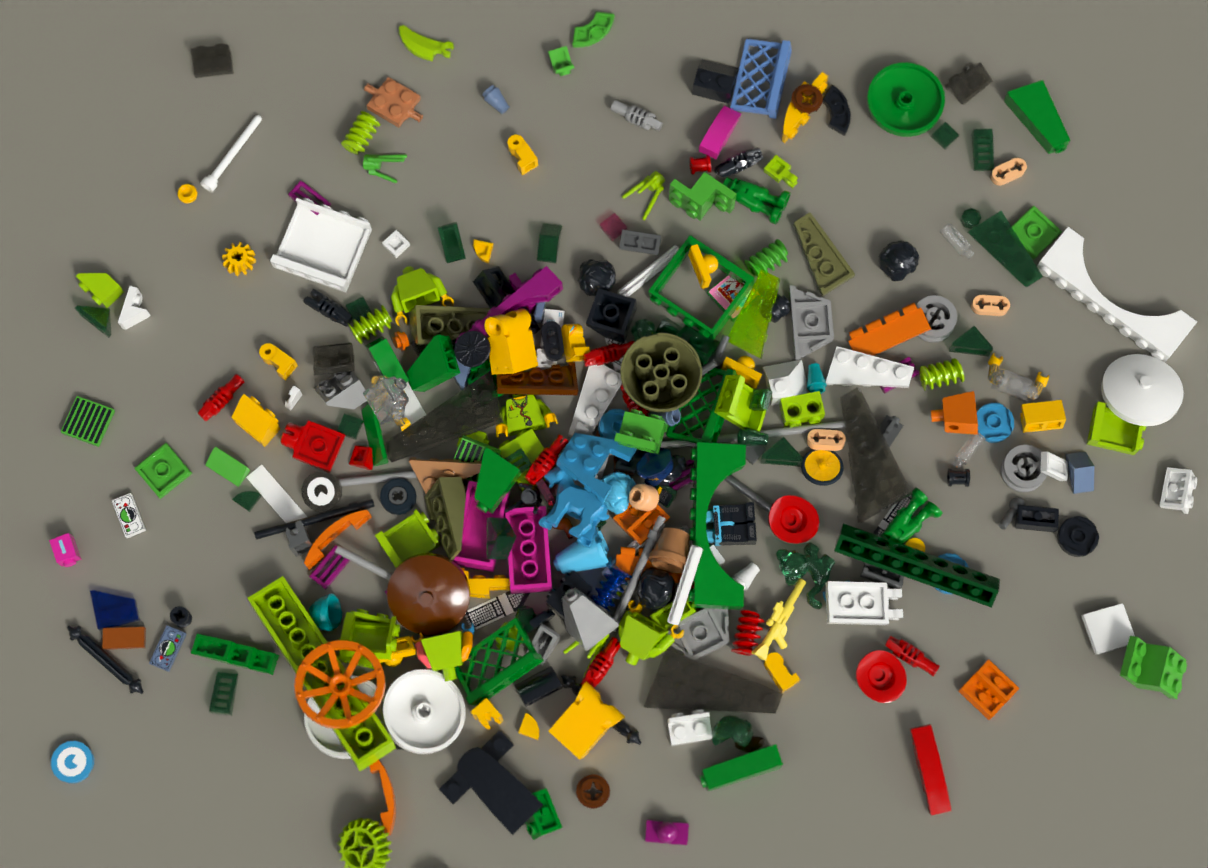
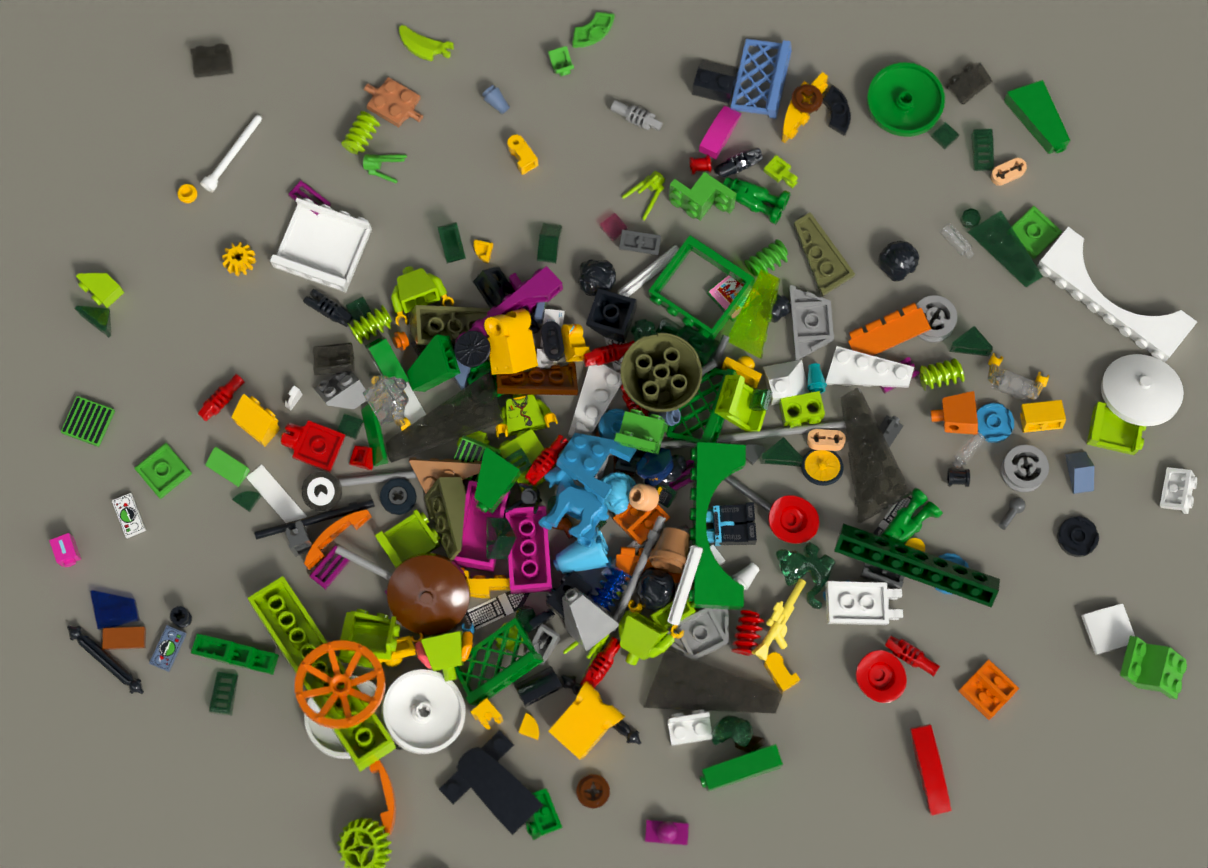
dark azure tile [51,741,94,784] -> none
white slope [118,286,150,330] -> none
yellow leg [259,343,298,381] -> none
teal hat [309,593,342,631] -> none
white tile [382,230,410,258] -> none
clear pink tile [536,479,556,506] -> none
yellow tile [688,244,718,289] -> none
clear green cone [737,427,769,446] -> none
light nougat beam [971,295,1010,316] -> none
black slope [1015,505,1059,532] -> none
white tile [1041,451,1068,481] -> none

